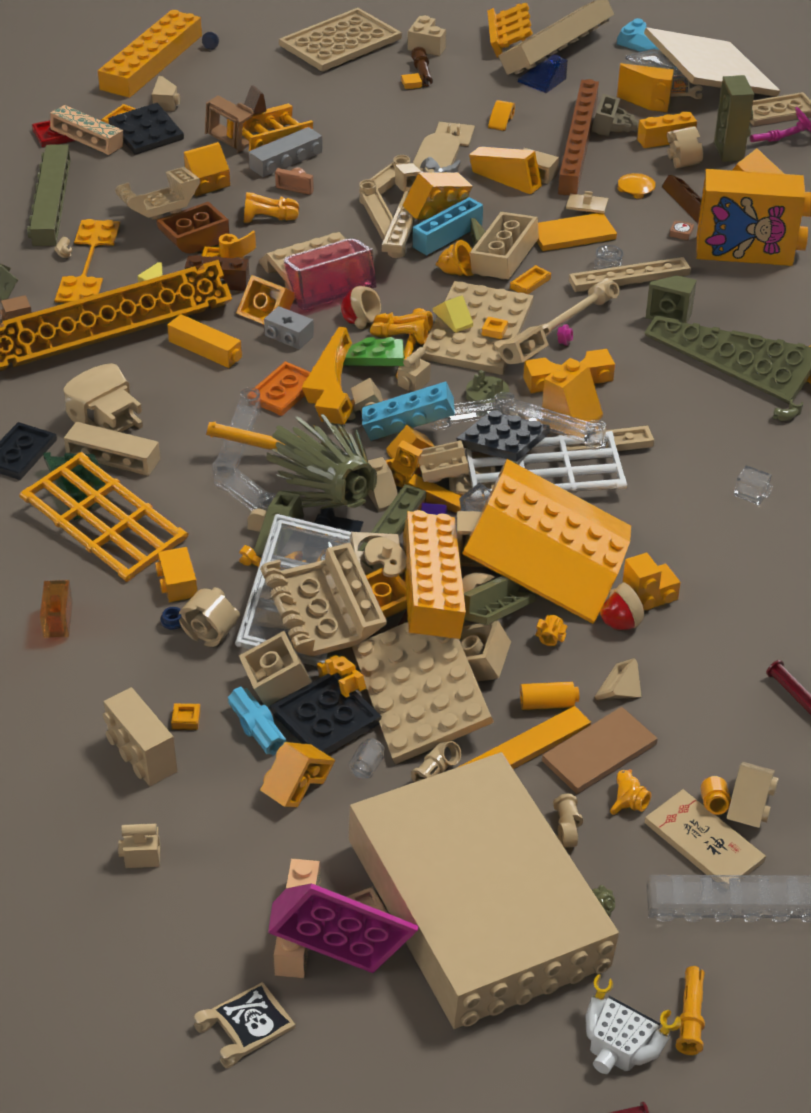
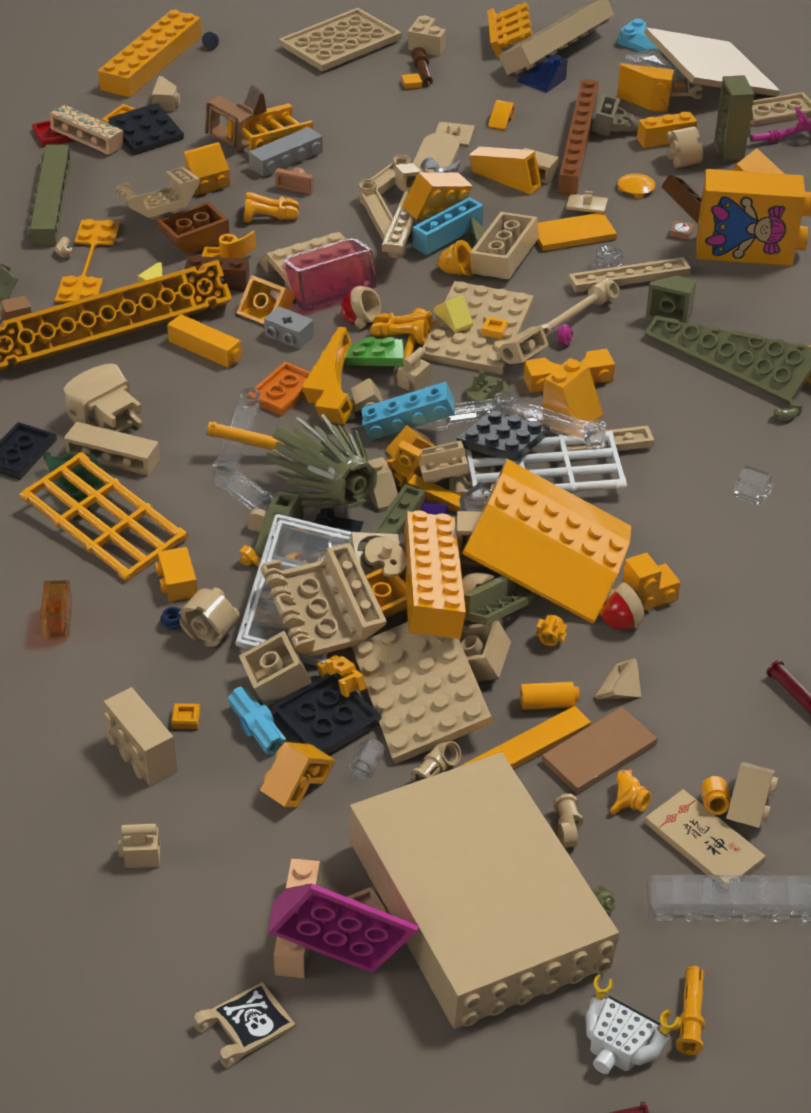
light orange tile [510,265,551,294] -> none

